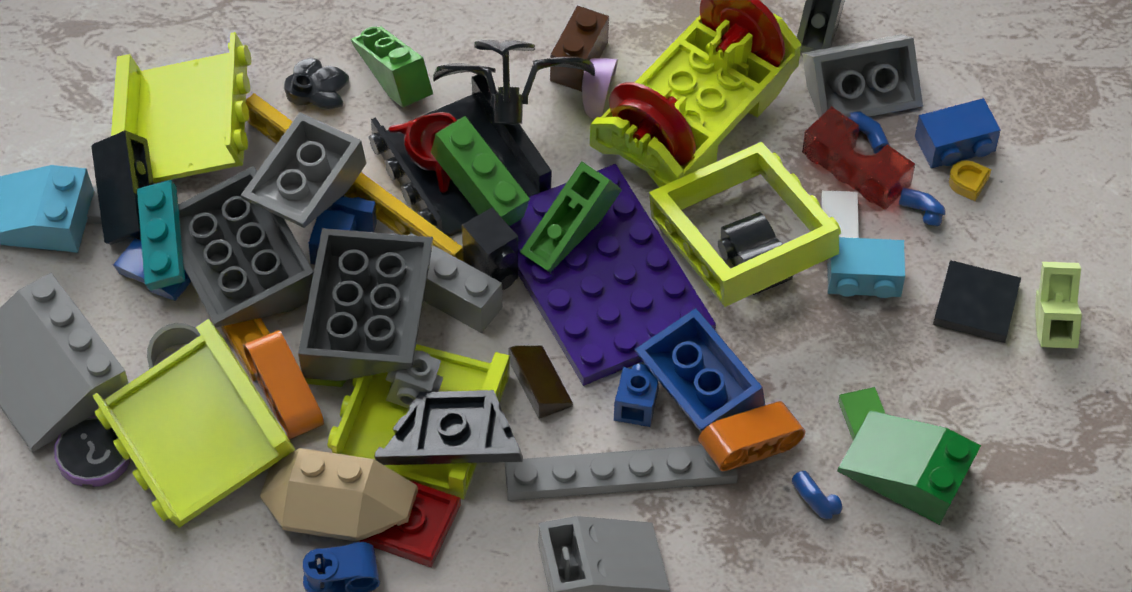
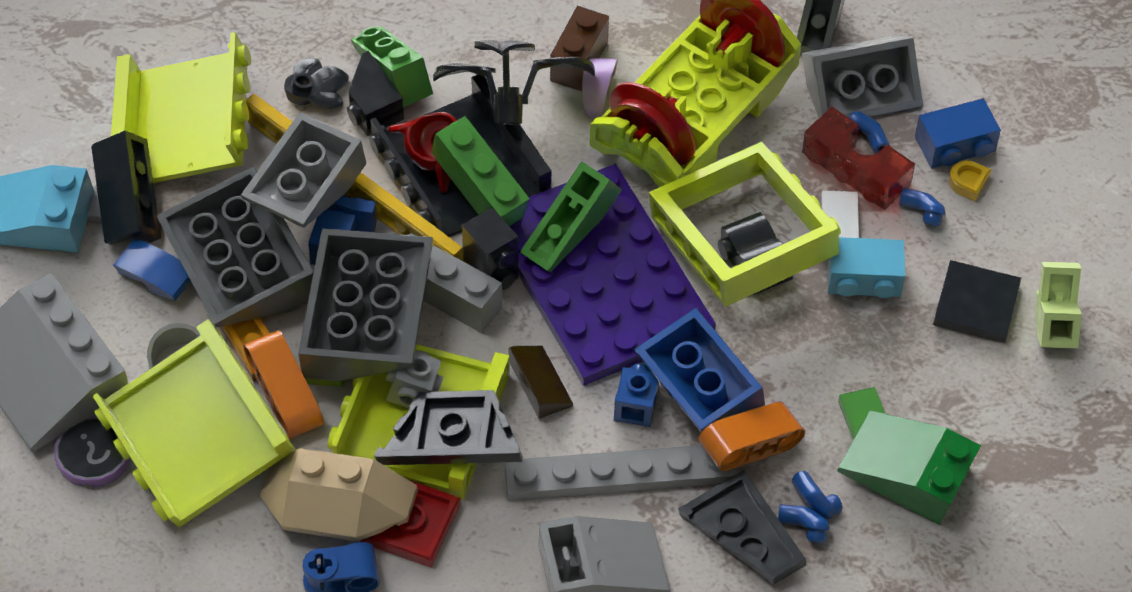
teal plate [137,180,185,290] -> none
none -> black slope [347,50,404,136]
none -> black wing [678,470,807,585]
none -> blue arm [778,504,830,543]

